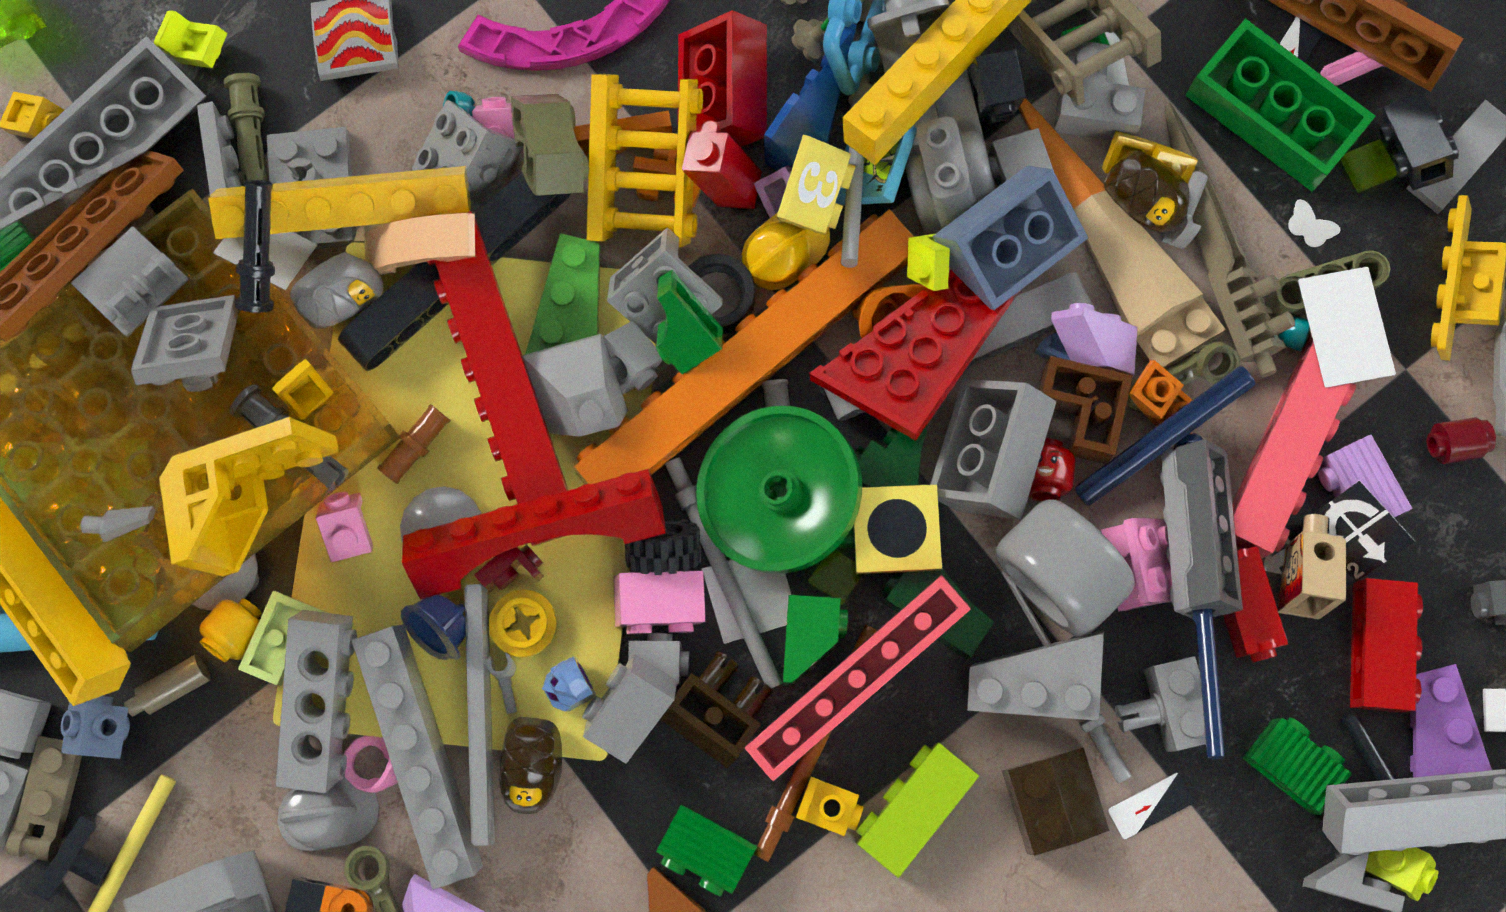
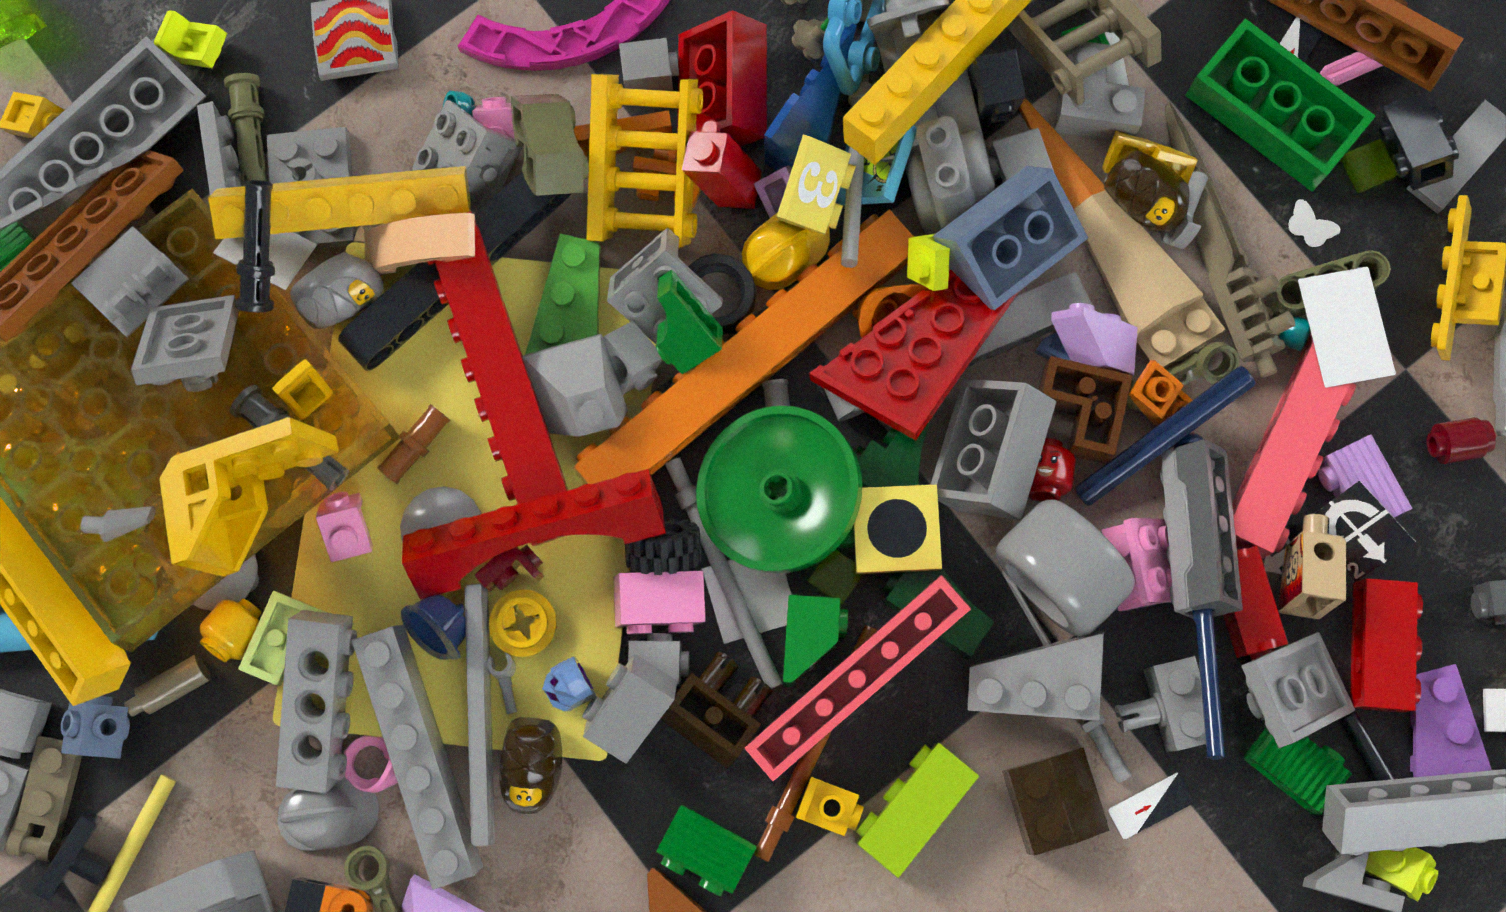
none -> light grey brick [619,38,679,91]
none -> light grey plate [1242,632,1355,748]

